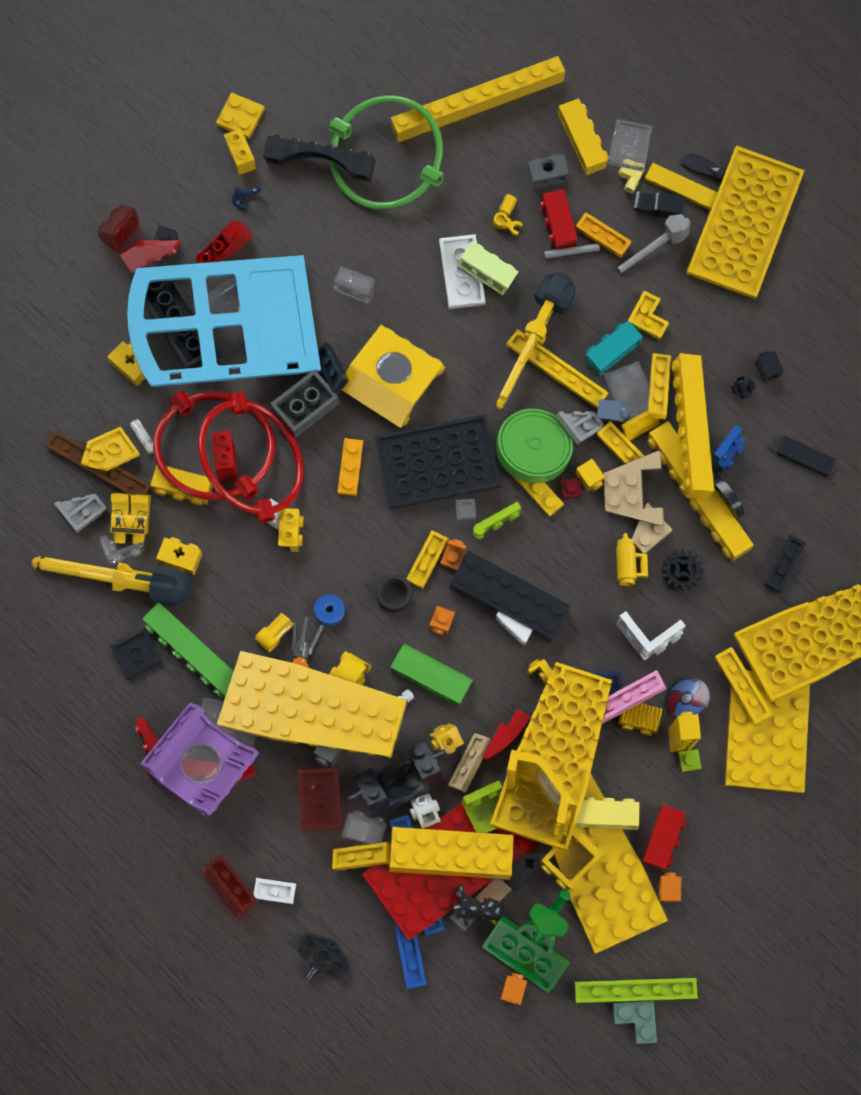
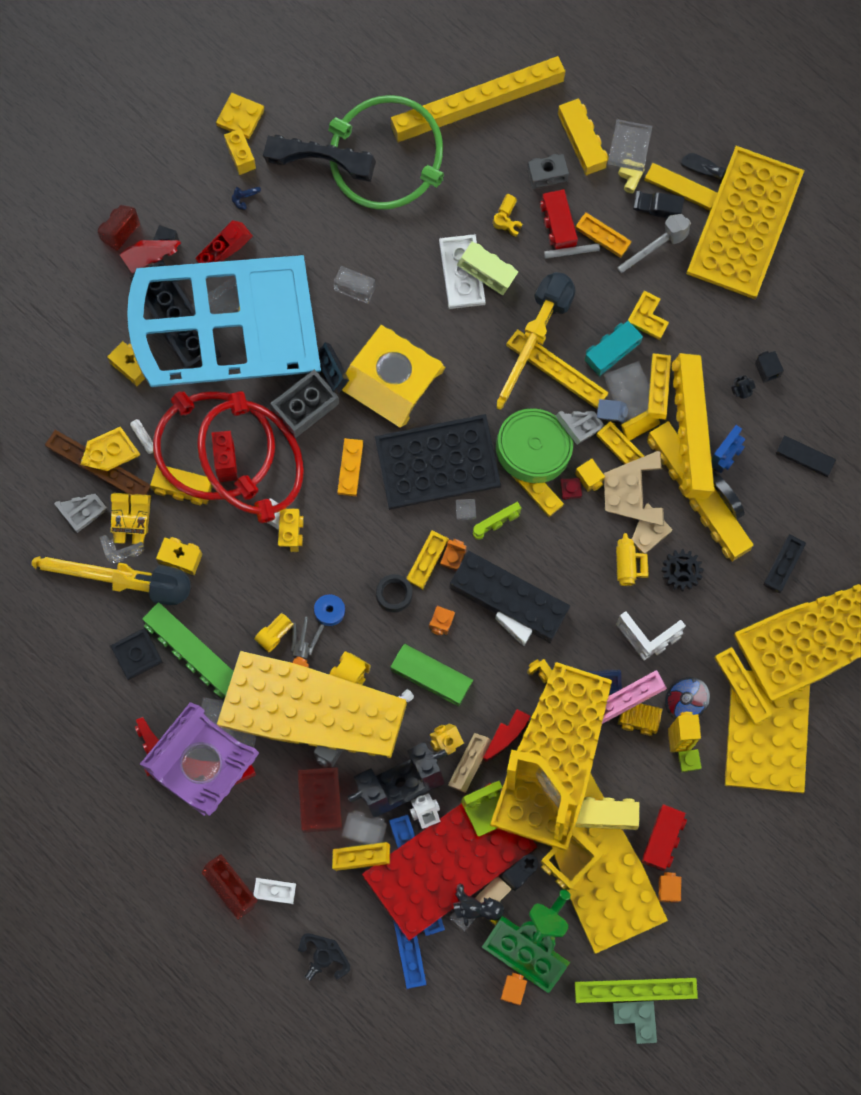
yellow brick [389,827,513,880] -> none

